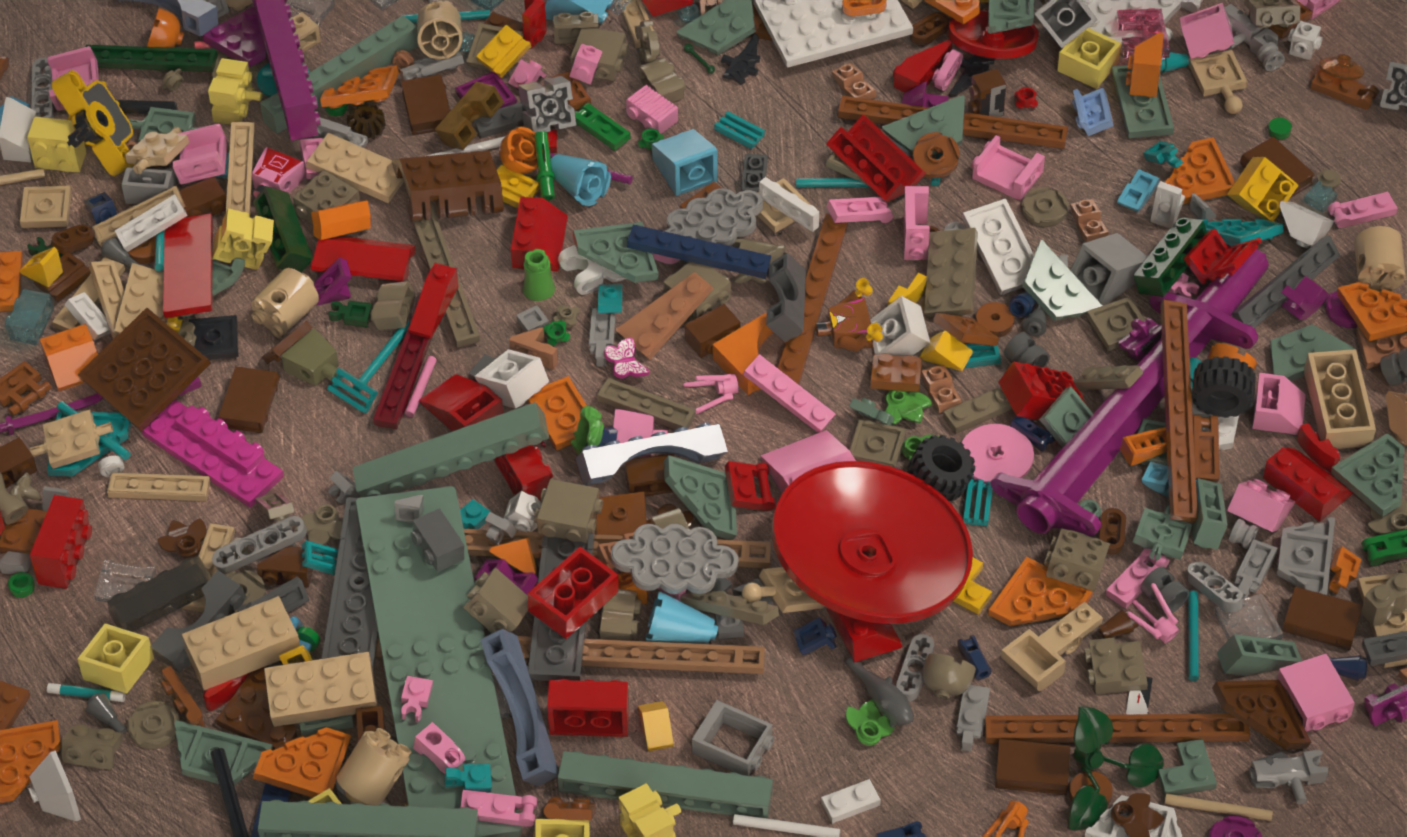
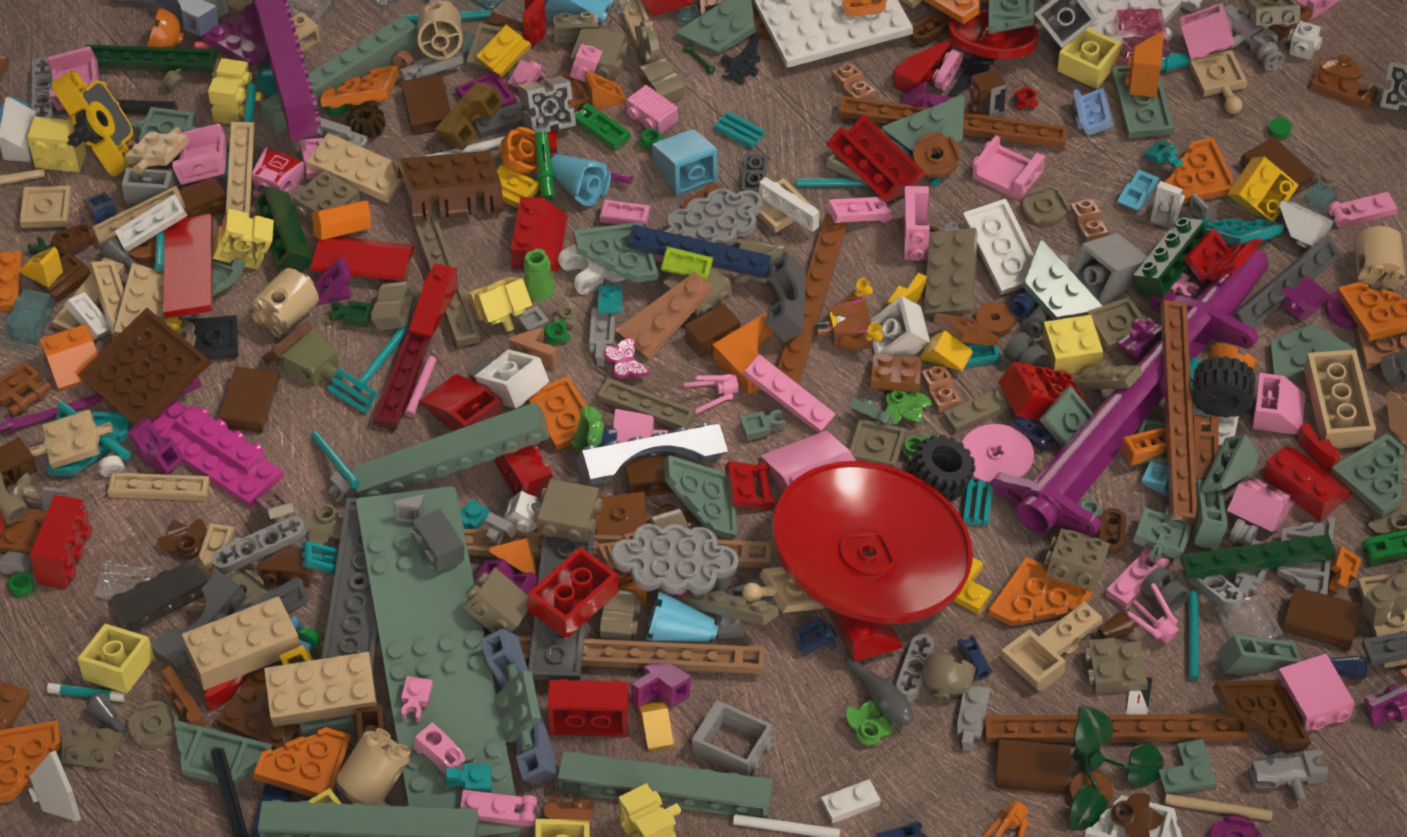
none -> magenta brick [126,418,184,474]
none -> teal bar [243,84,257,122]
none -> teal bar [311,431,360,488]
none -> light yellow brick [467,276,532,332]
none -> sand green plate [496,664,541,750]
none -> orange slope [585,71,626,110]
none -> bright pink plate [600,200,650,227]
none -> magenta brick [631,663,691,708]
none -> lime plate [661,247,713,281]
none -> sand green plate [740,410,786,441]
none -> light yellow brick [1042,315,1103,374]
none -> dark green plate [1180,534,1336,580]
none -> sand green slope [1201,434,1260,493]

